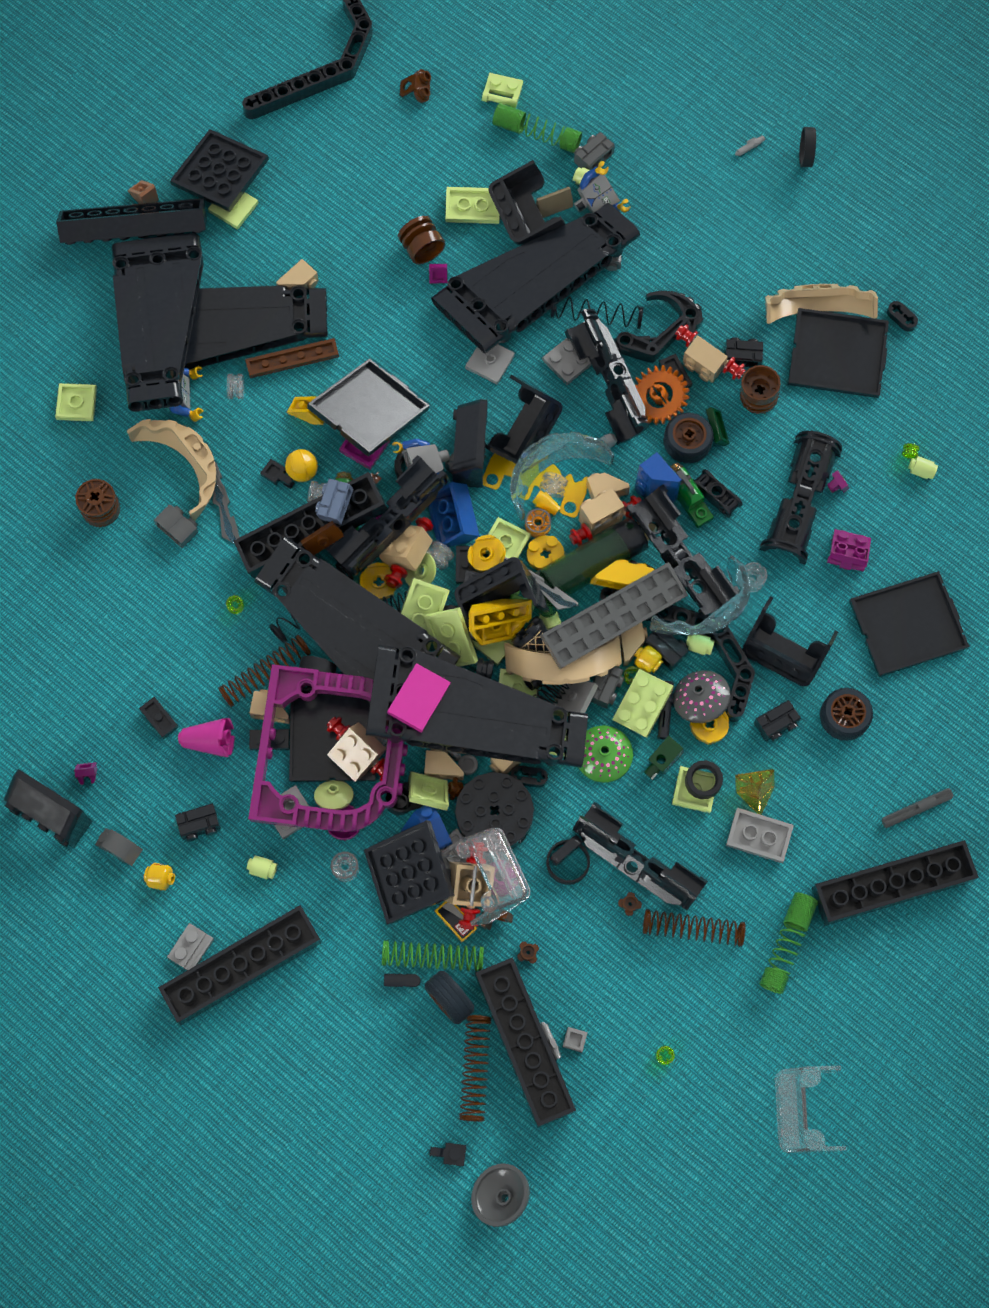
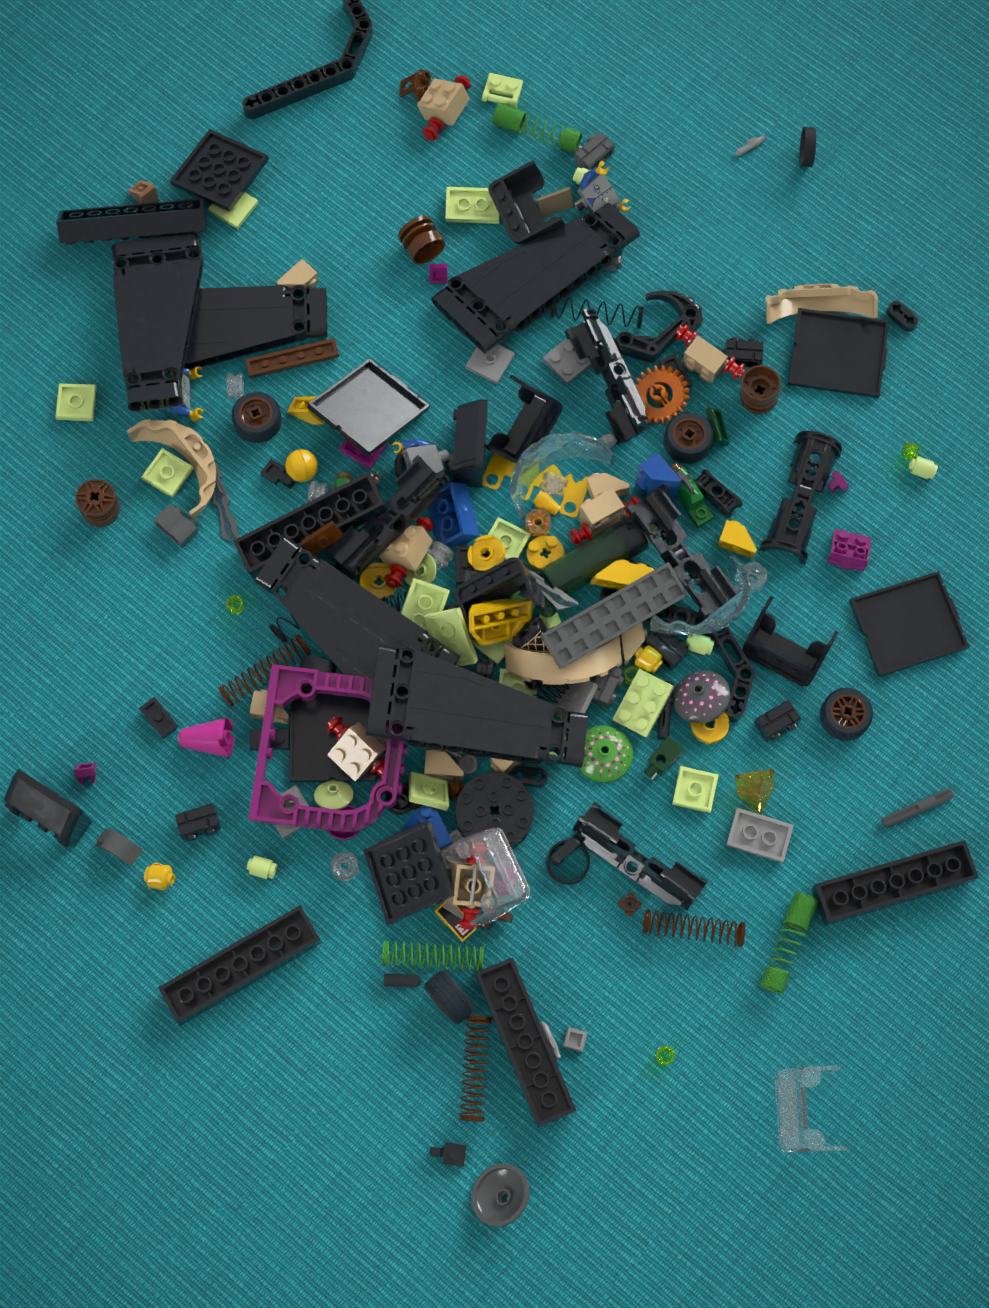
light grey plate [167,923,214,970] -> none
sand blue brick [315,479,353,525] -> none
dark pink tile [387,663,451,733] -> none
reddish brown plate [517,942,539,964] -> none
black tyre [685,760,723,799] -> none
none -> yellowish green plate [141,448,194,498]
none -> wheel [232,392,282,443]
none -> tan brick [417,75,471,141]
none -> yellow slope [718,520,756,559]

